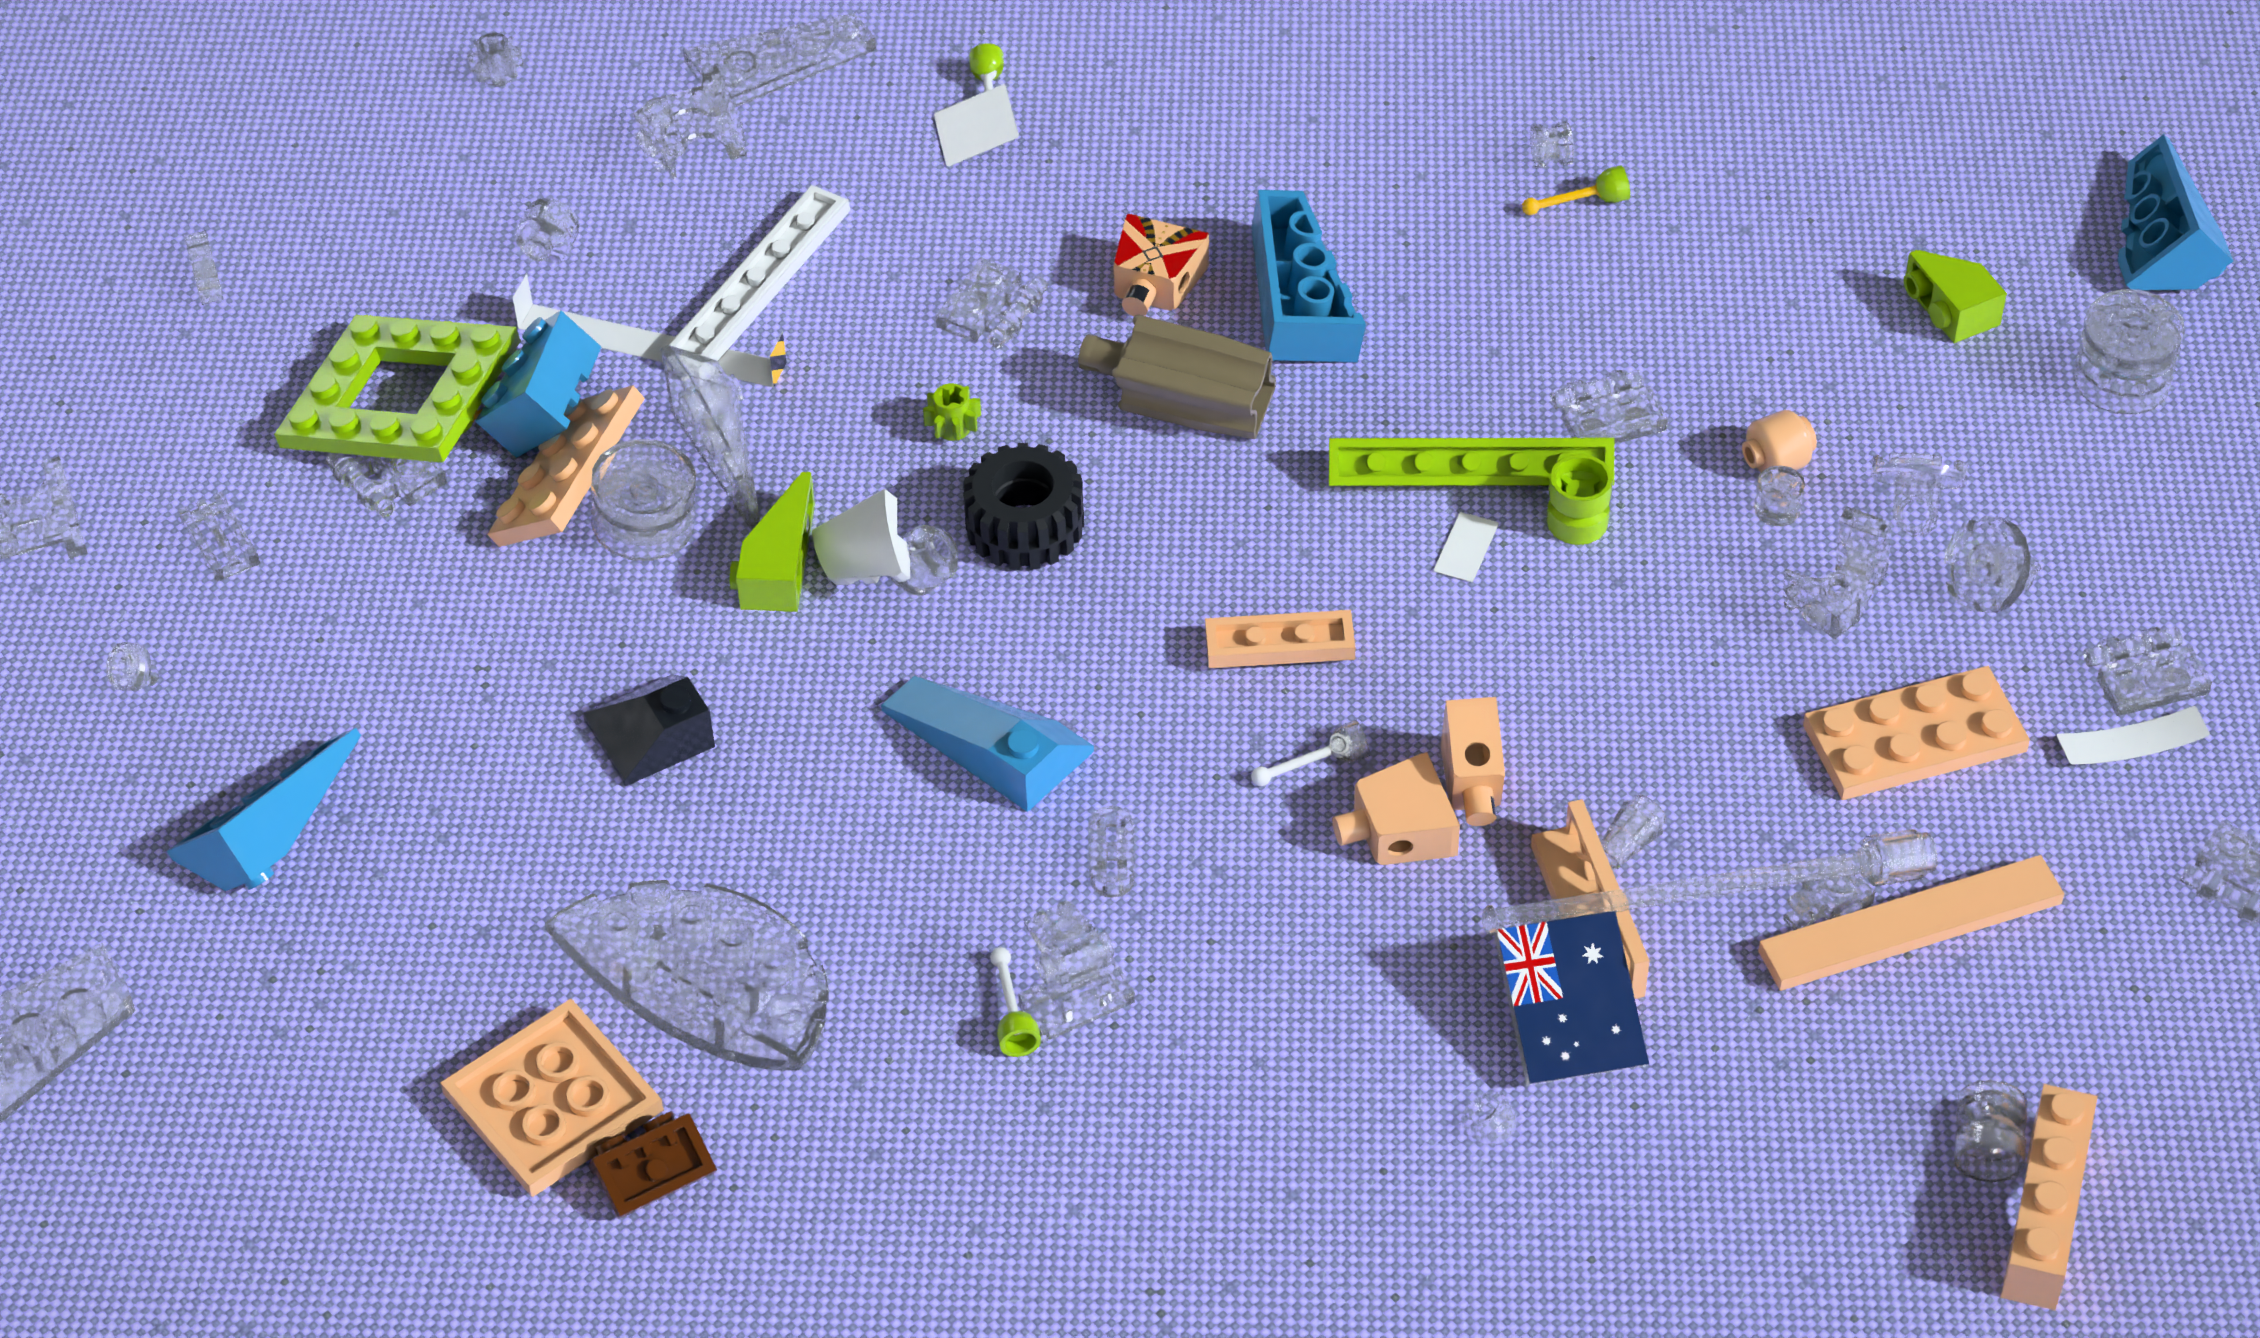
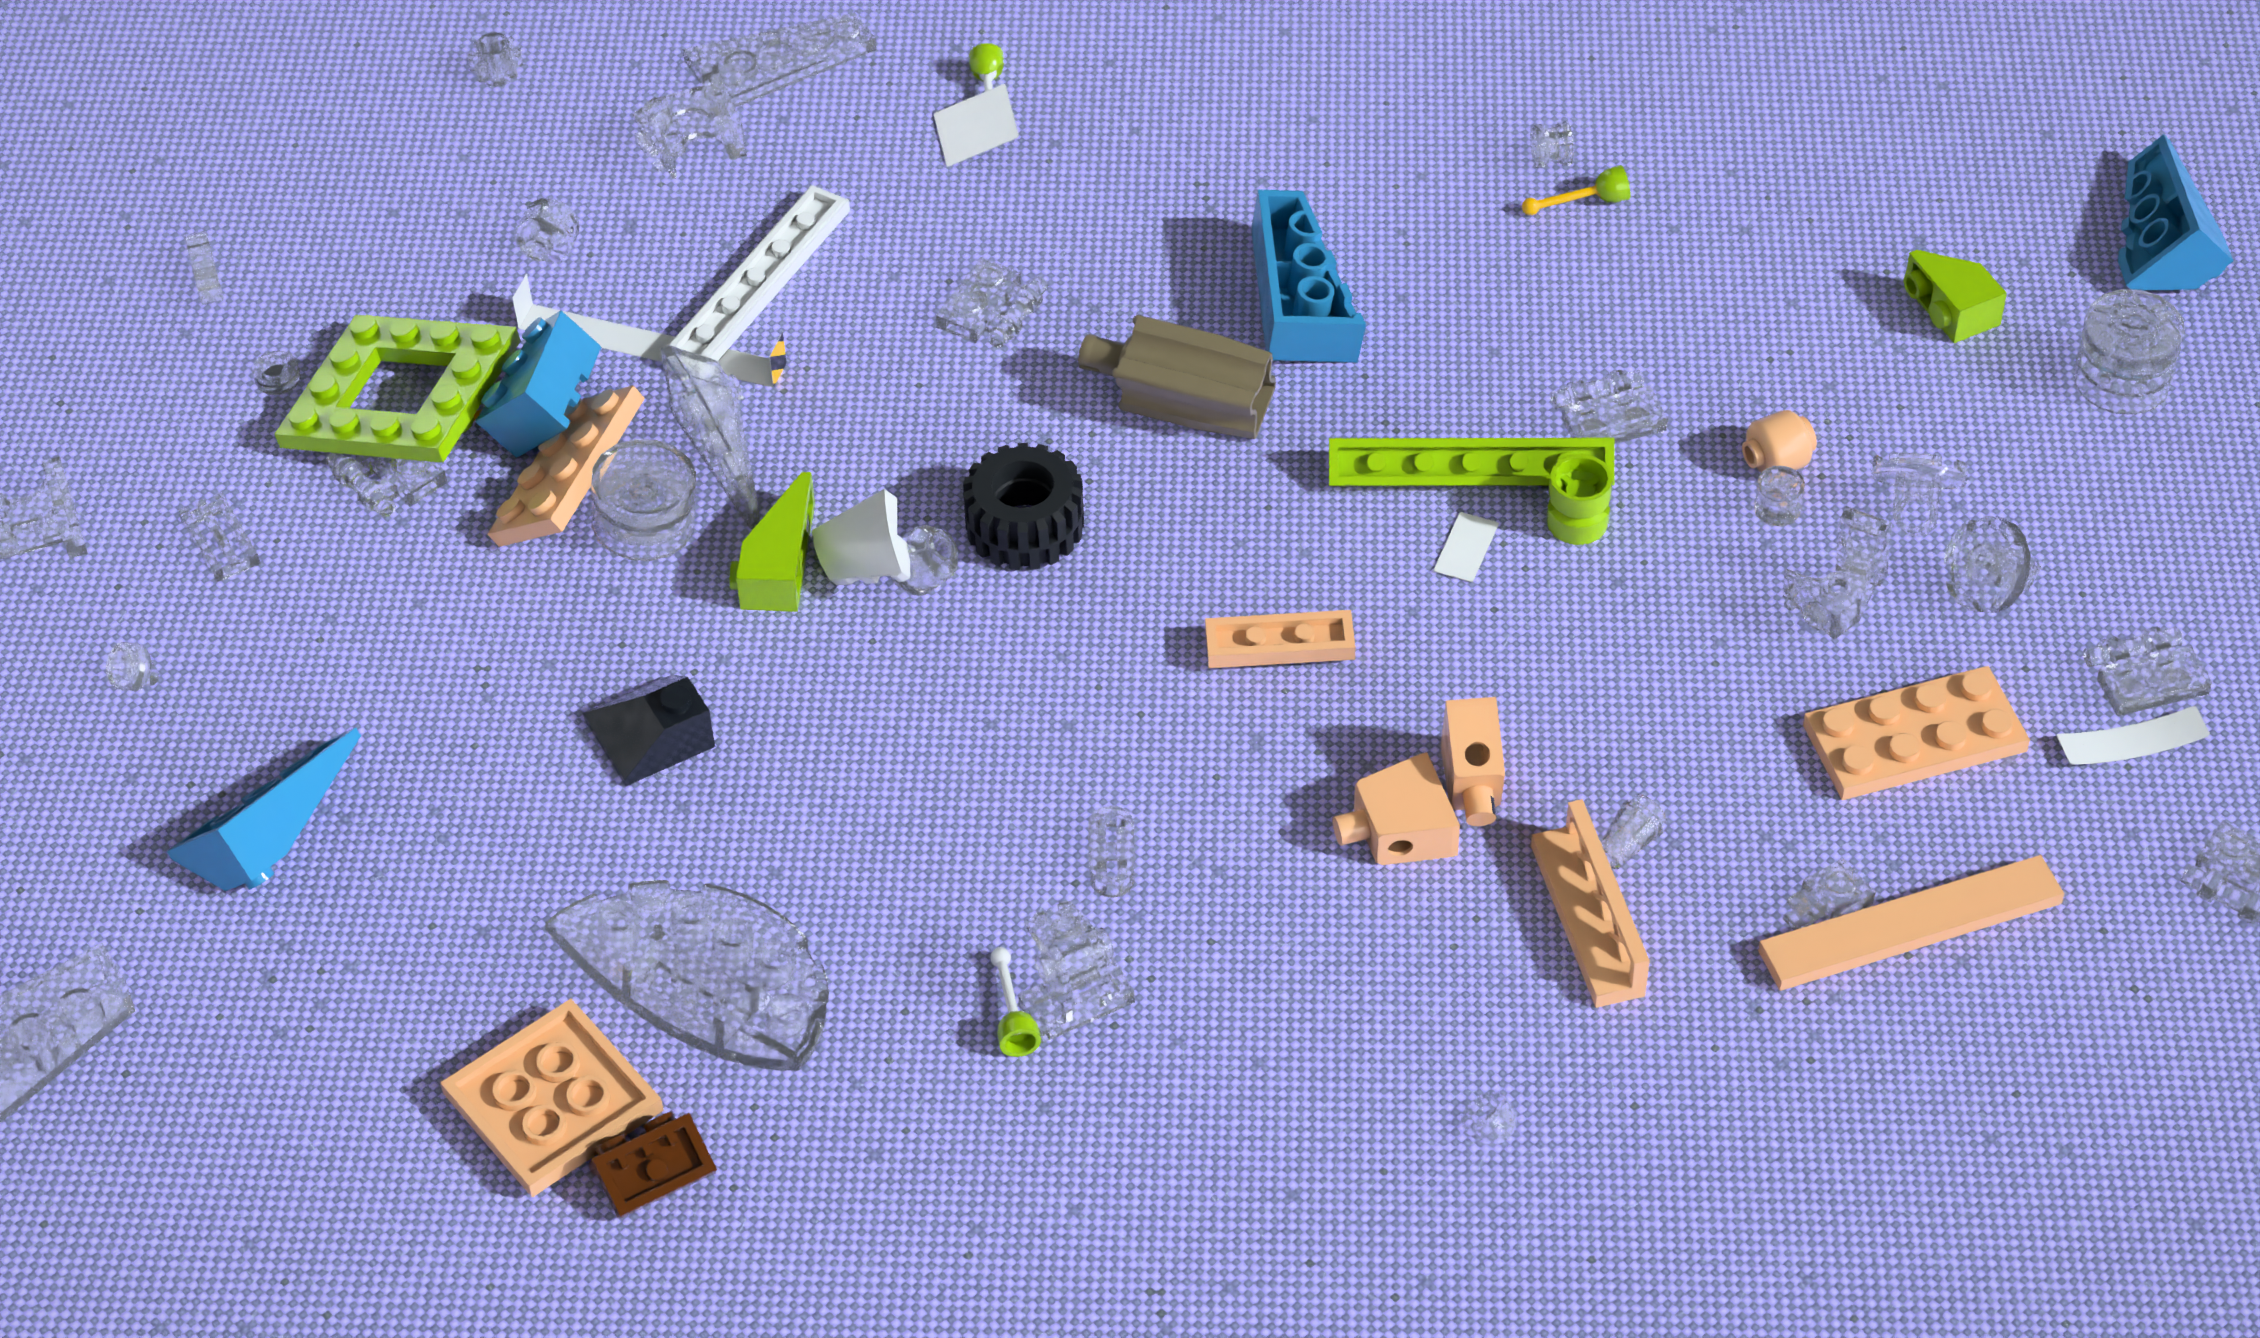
dark azure wedge [881,676,1094,812] -> none
lime gear [923,383,981,441] -> none
light nougat torso [1113,213,1209,316] -> none
hinge [1251,719,1370,786] -> none
flag [1482,829,1938,1086] -> none
clear wheel [1953,1080,2028,1183] -> none
light nougat arch [2001,1084,2098,1311] -> none
none -> clear tile [252,351,301,395]

